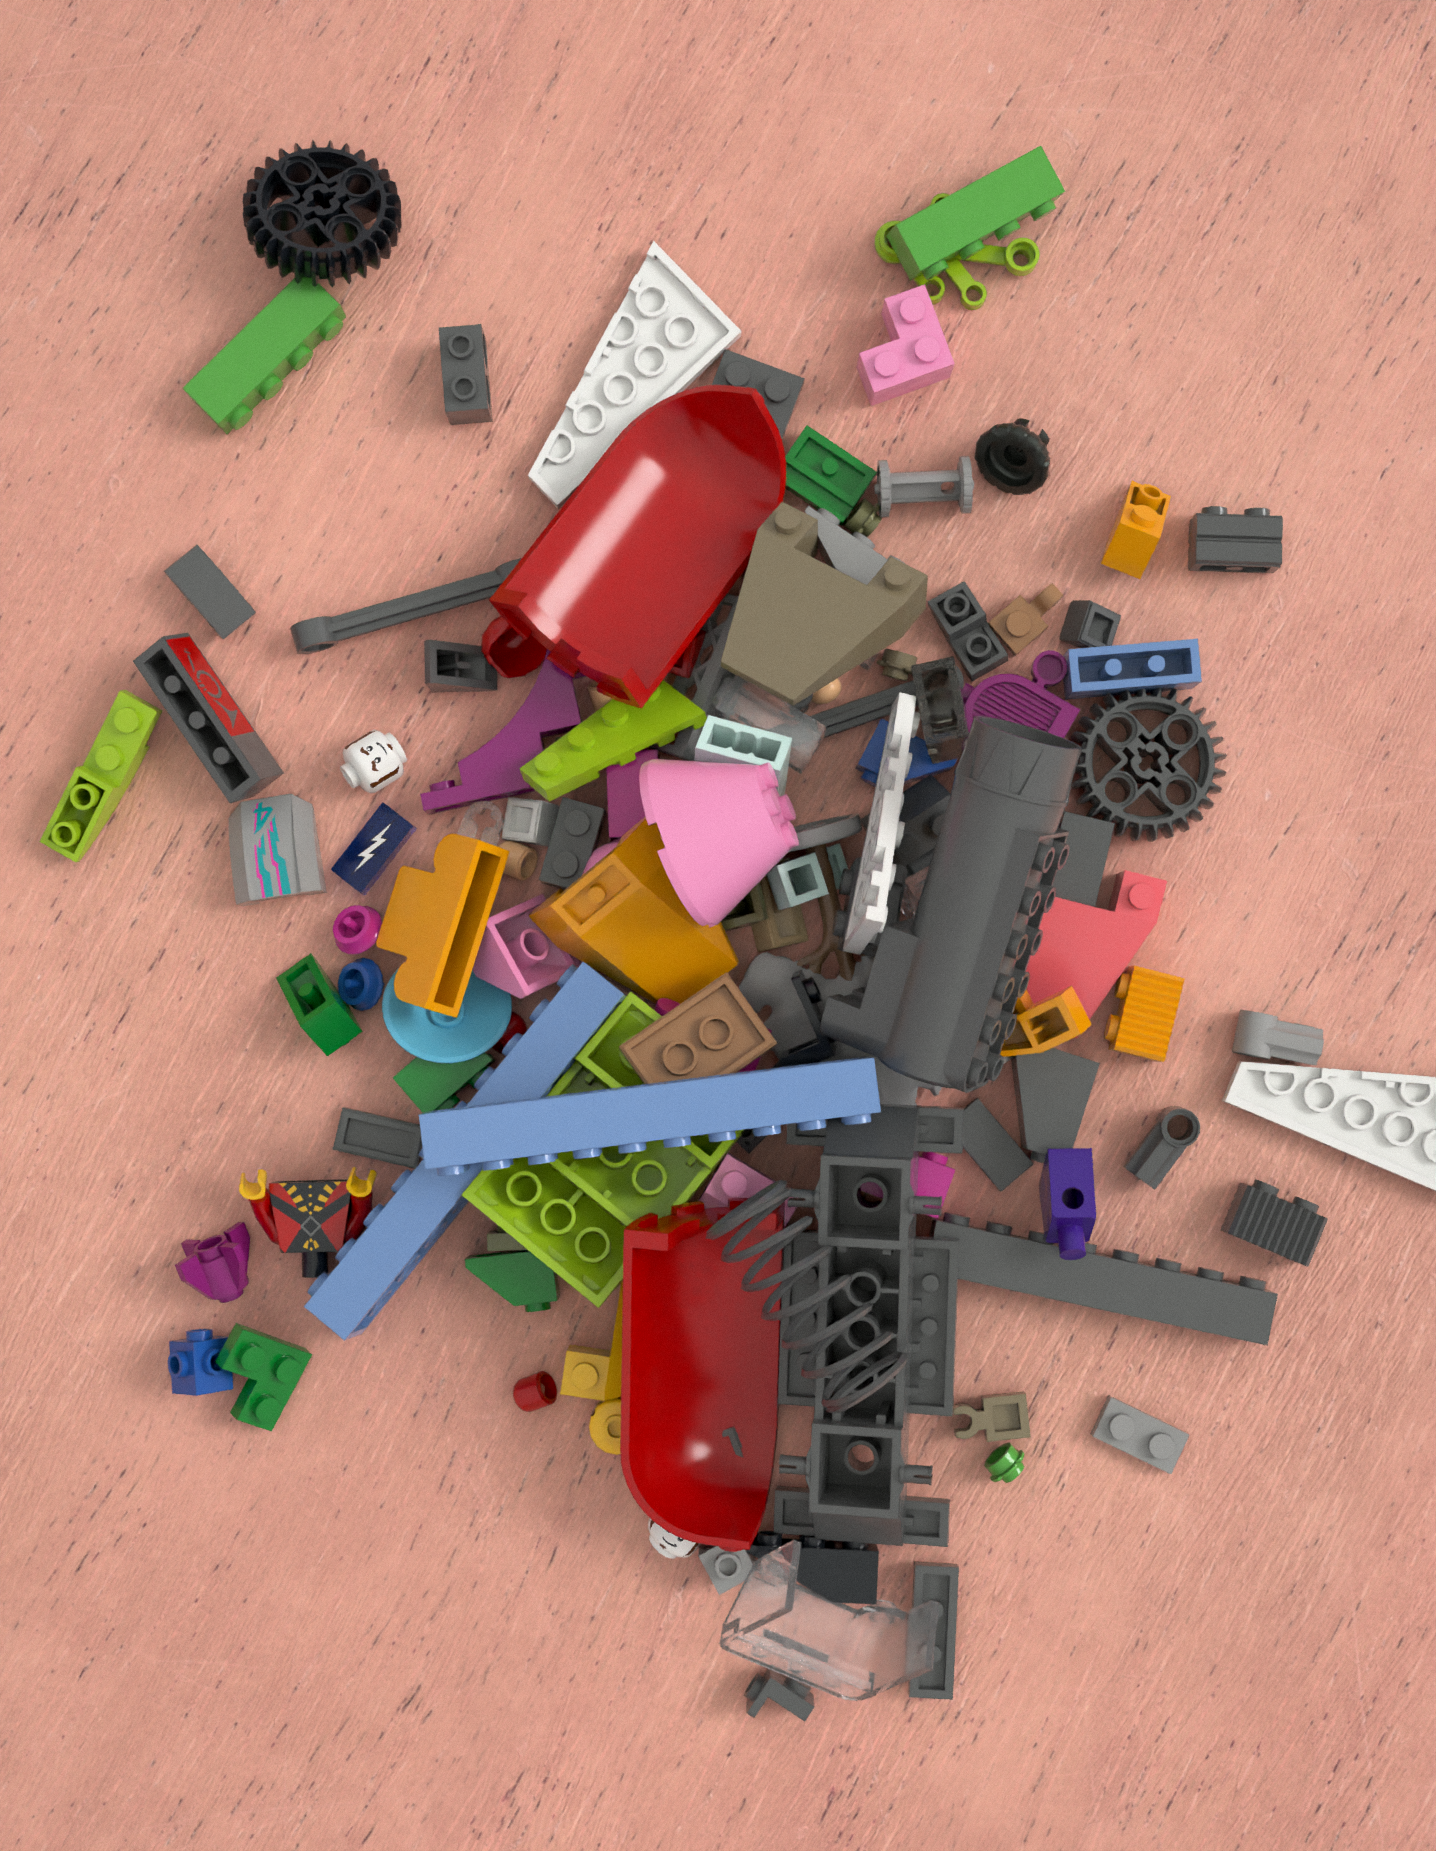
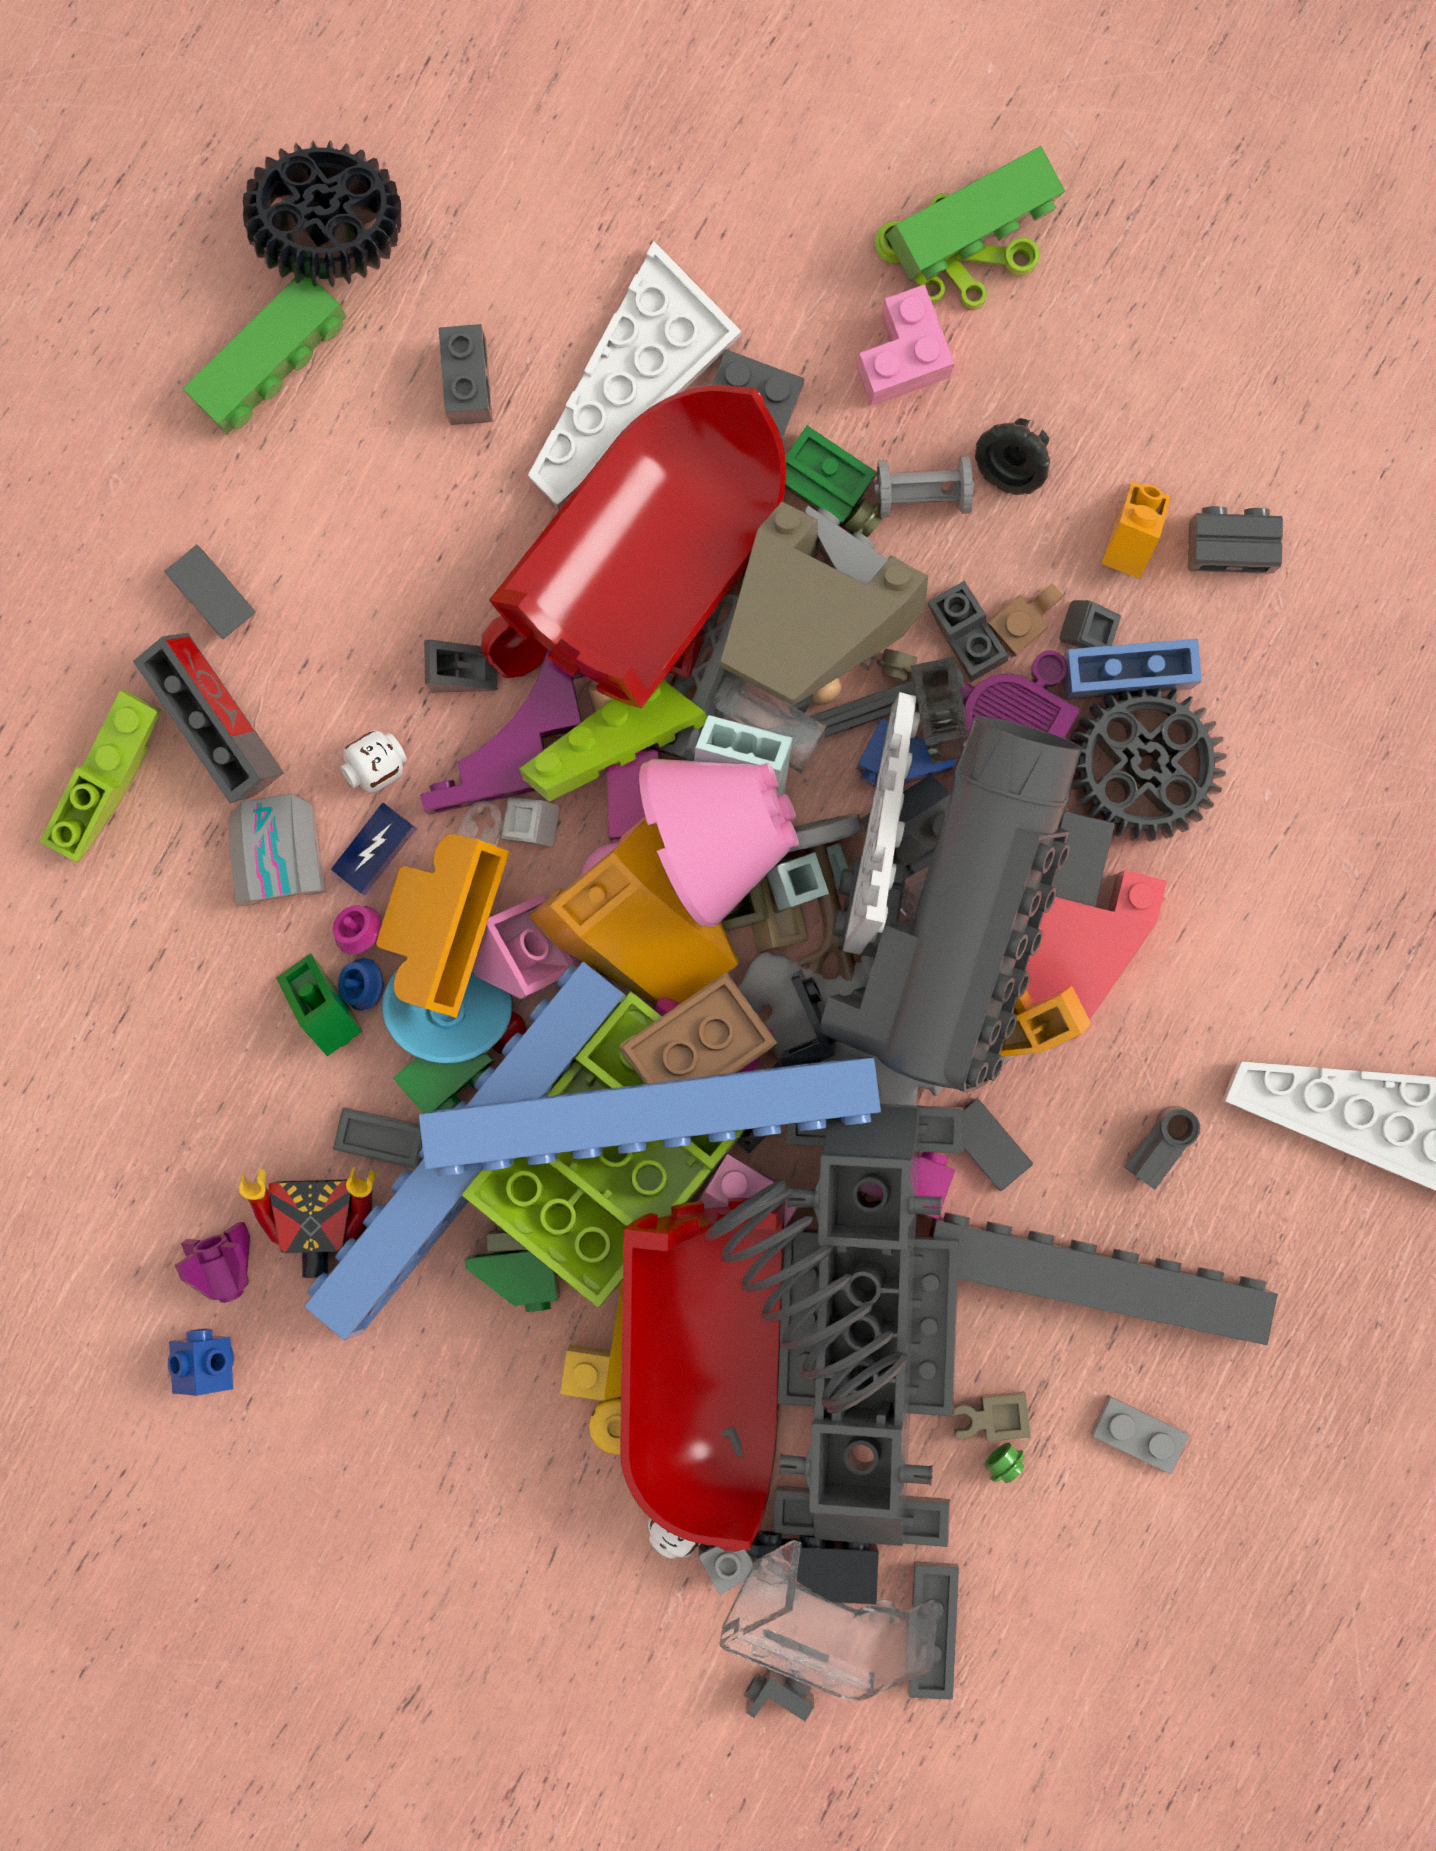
green plate [215,1323,312,1431] -> none
dark grey piece [290,558,521,654] -> none
light nougat piece [498,840,538,880] -> none
red piece [513,1371,557,1412] -> none
dark grey brick [539,797,607,890] -> none
dark grey slope [1011,1048,1100,1164] -> none
dark purple torso [1039,1148,1096,1260] -> none
light orange brick [1104,966,1185,1062] -> none
dark grey brick [1221,1179,1328,1267] -> none
light grey piece [1232,1010,1324,1065] -> none

